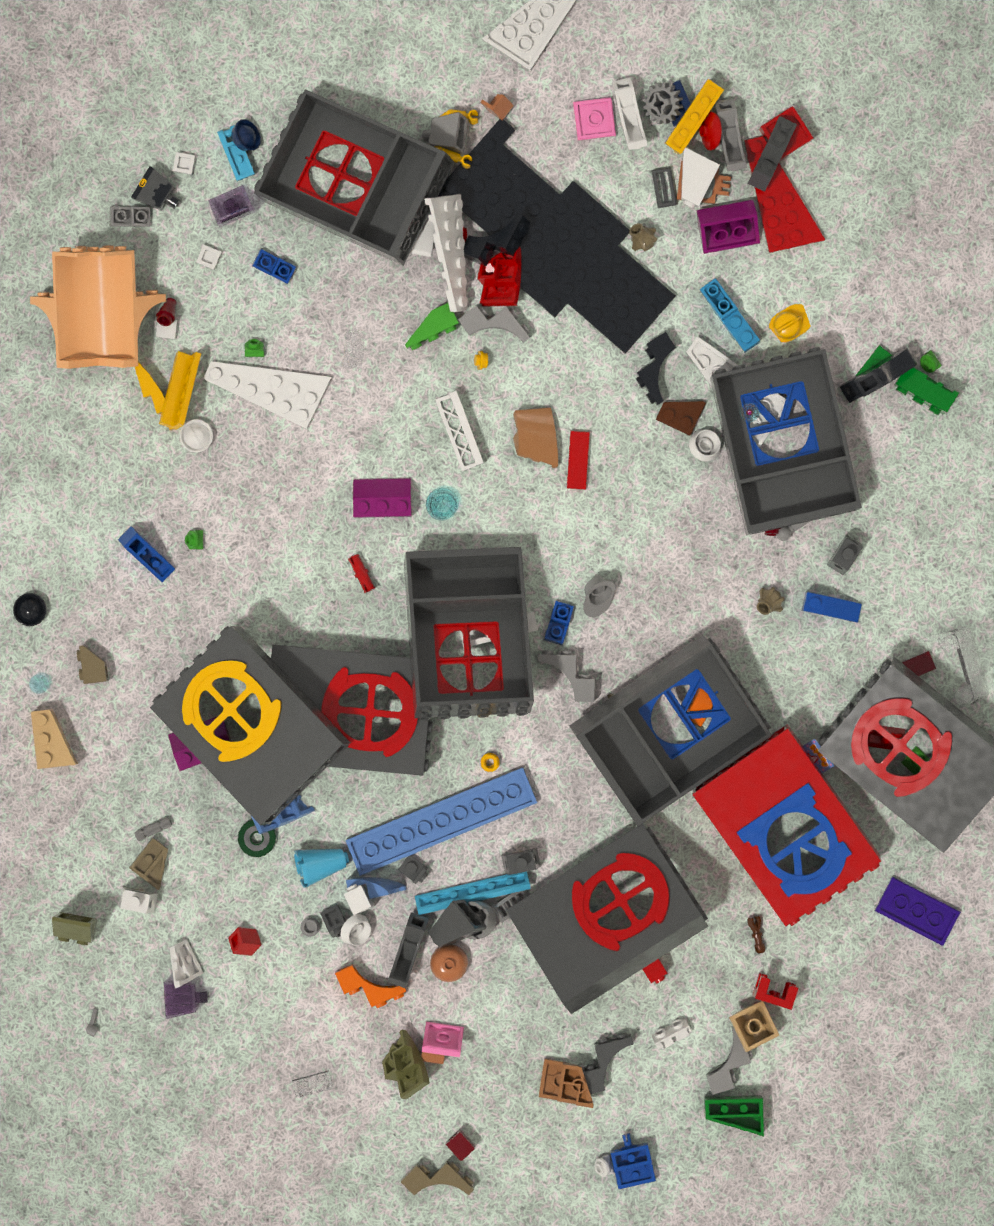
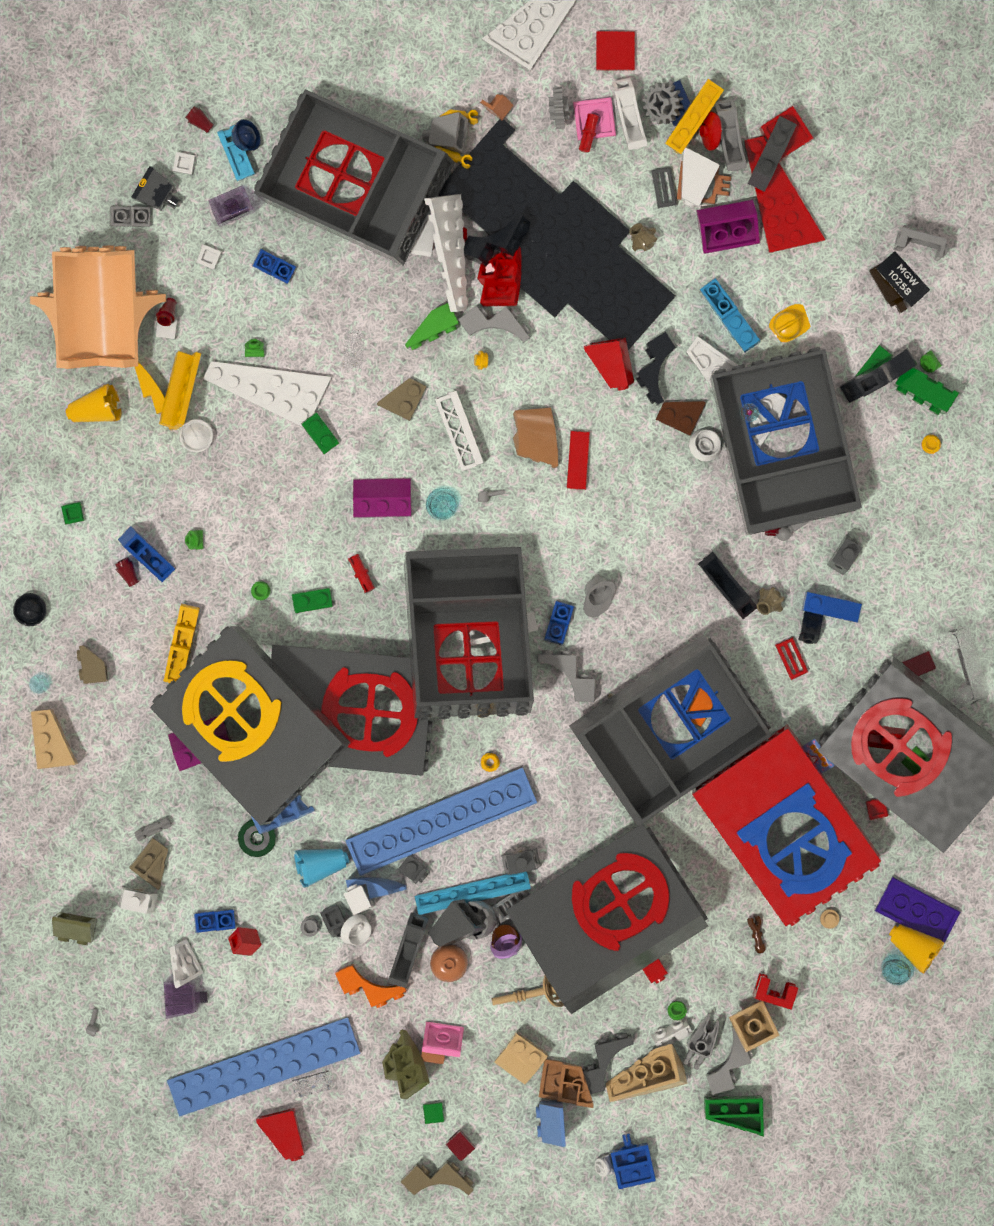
none -> green tile [61,502,84,525]
none -> yellow cone [66,384,122,422]
none -> dark red cone [115,557,139,587]
none -> yellow slope [163,603,200,683]
none -> medium blue plate [167,1017,361,1117]
none -> dark red cone [185,106,214,133]
none -> blue slope [193,909,236,933]
none -> bright green plate [251,581,270,601]
none -> red slope [256,1108,305,1161]
none -> green plate [292,588,333,613]
none -> green plate [301,412,339,455]
none -> dark tan wing [377,378,427,421]
none -> green tile [423,1102,444,1124]
none -> light grey hand [478,489,505,502]
none -> lavender piece [490,924,522,959]
none -> tan dish [491,976,564,1007]
none -> tan slope [494,1031,548,1084]
none -> medium blue slope [536,1100,566,1147]
none -> light grey gear [548,87,569,129]
none -> red axle [579,114,599,153]
none -> red slope [584,337,634,391]
none -> red tile [596,31,635,71]
none -> tan wedge [605,1044,688,1102]
none -> bright green plate [668,1001,687,1020]
none -> light grey hinge [683,1015,719,1070]
none -> black arch [698,552,757,619]
none -> red tile [775,637,808,680]
none -> black bracket [798,612,823,644]
none -> tan plate [820,909,839,929]
none -> red tile [865,799,888,820]
none -> dark brown hinge [869,264,907,314]
none -> black sticker [876,251,930,307]
none -> clear light blue hat [881,954,914,985]
none -> yellow cone [889,924,944,974]
none -> light grey panel [893,227,949,261]
none -> yellow plate [921,435,941,454]

